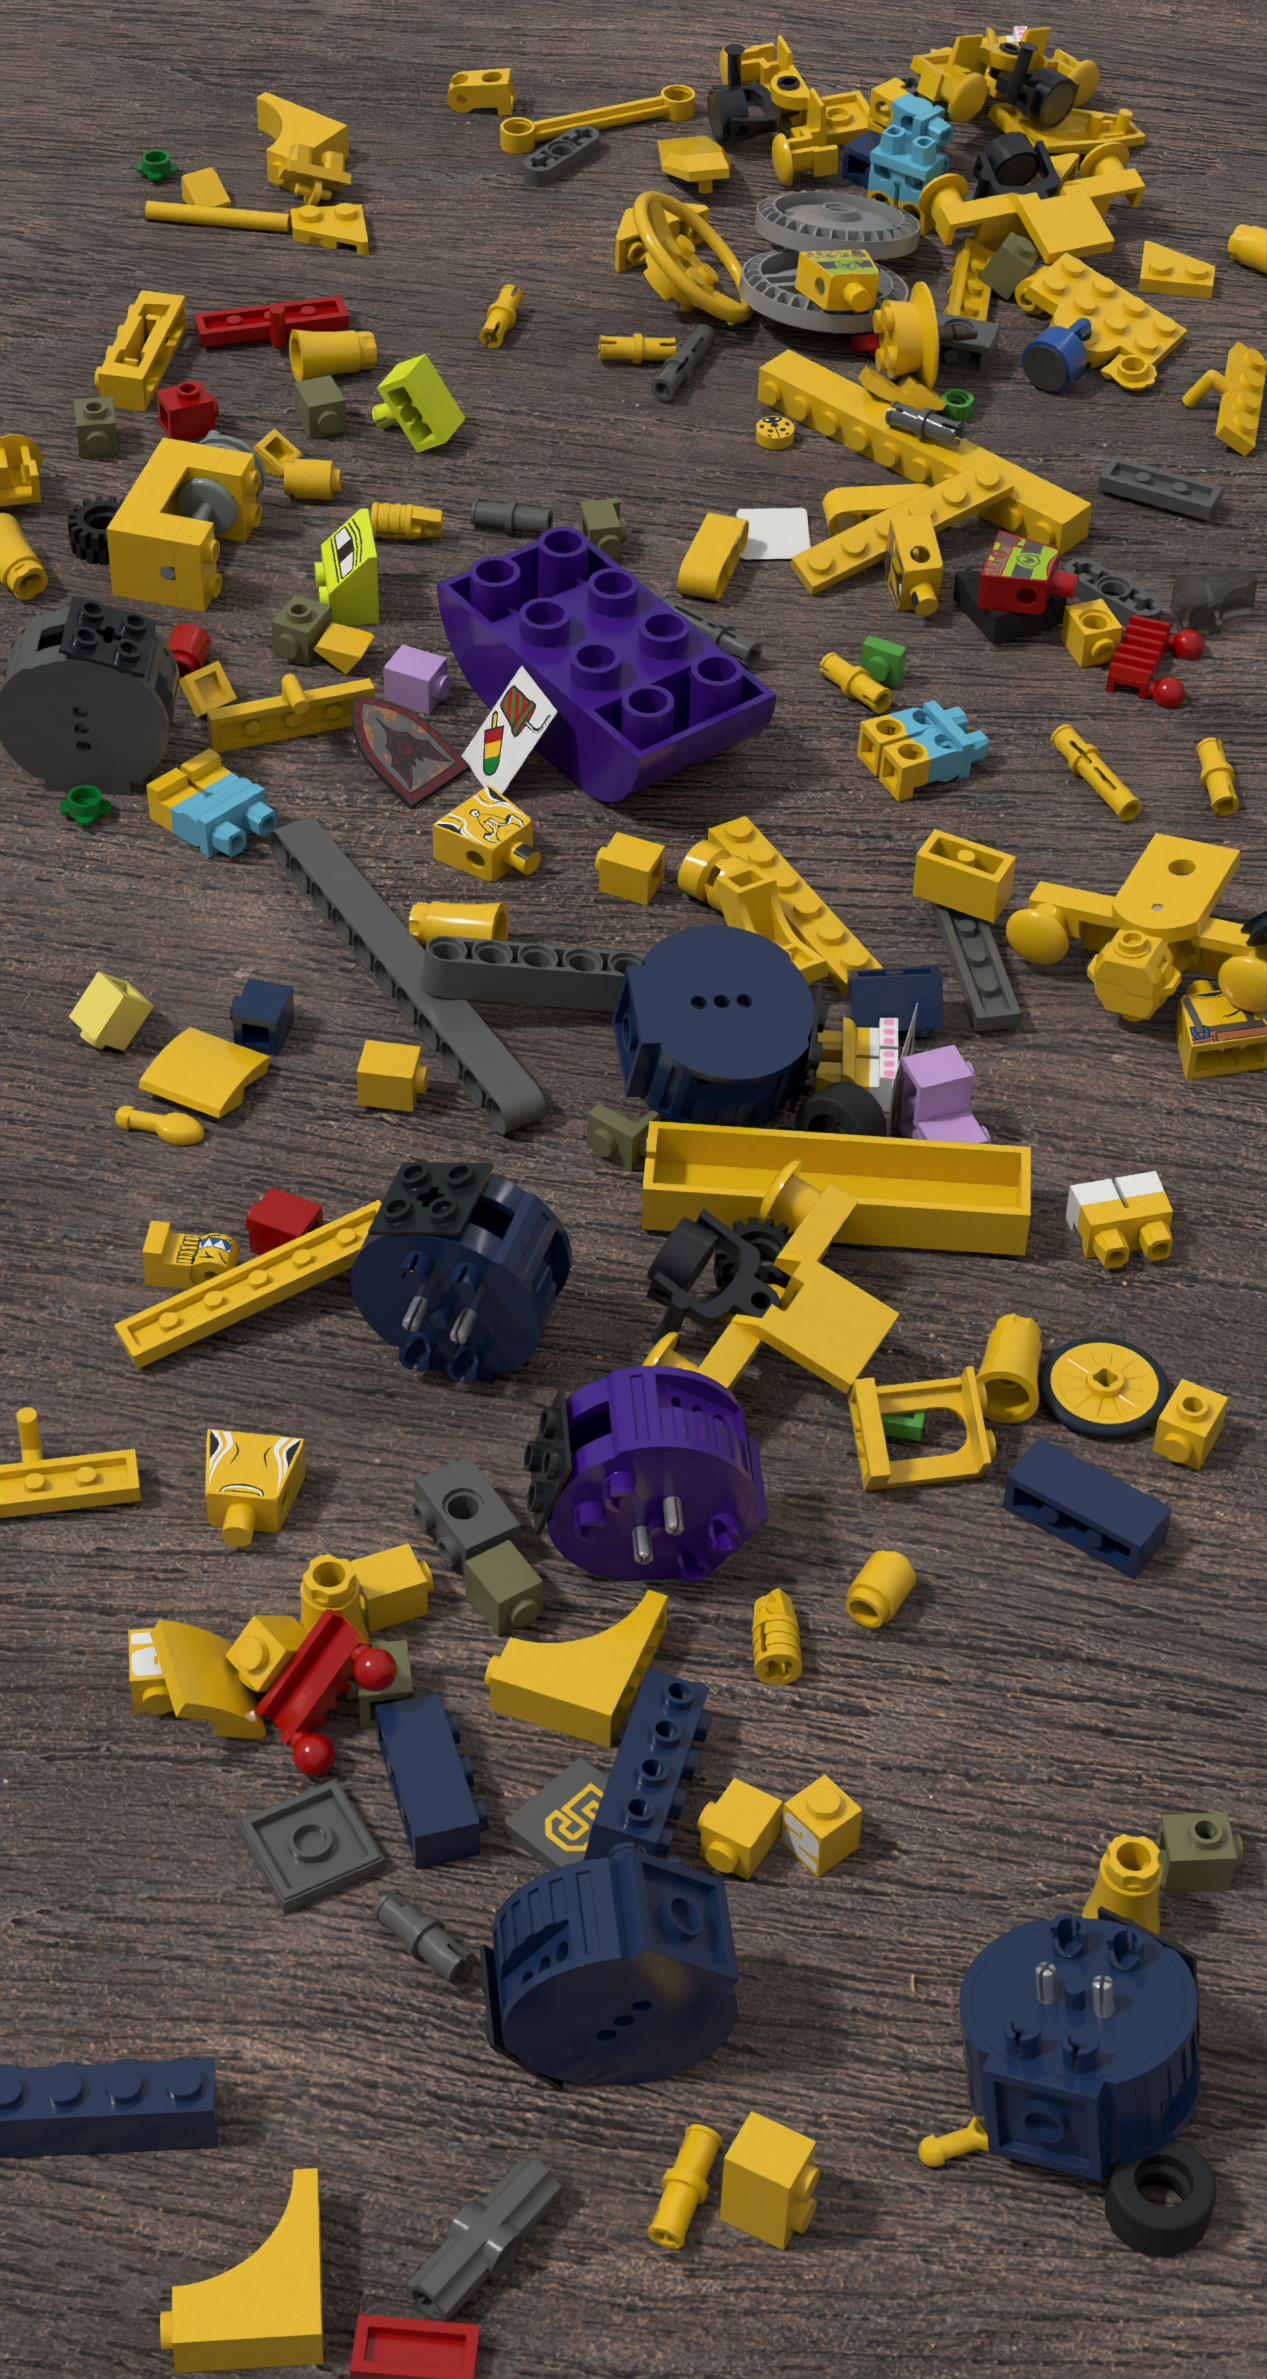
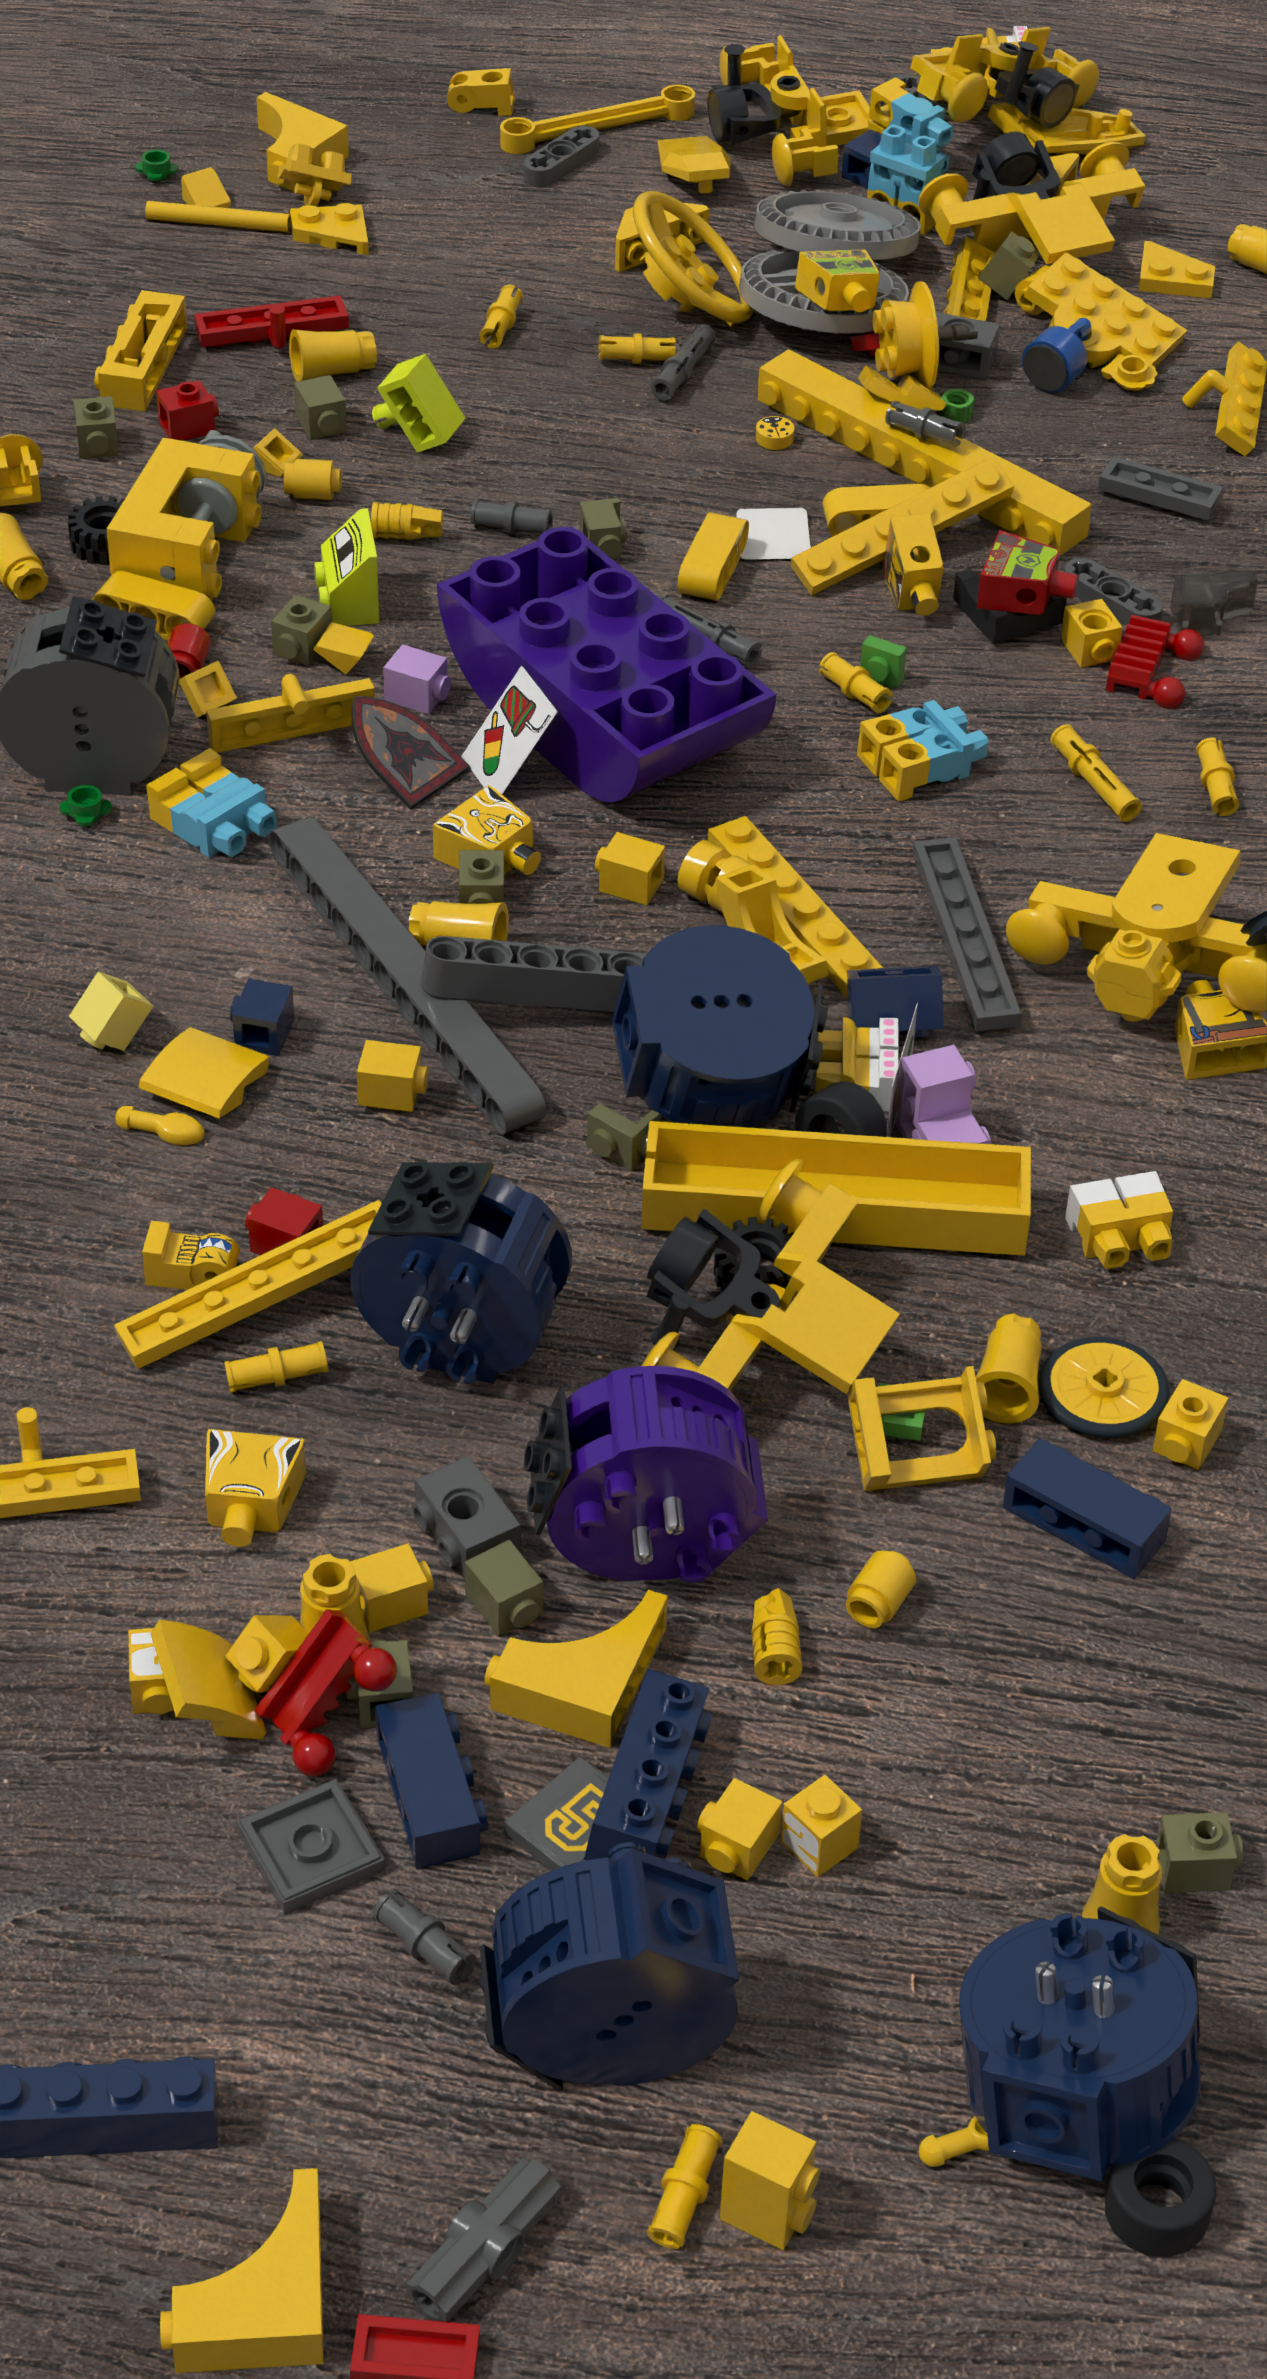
yellow brick [912,829,1016,923] -> none
none -> yellow beam [92,571,216,640]
none -> yellow pin [224,1341,329,1393]
none -> olive brick [459,850,504,904]

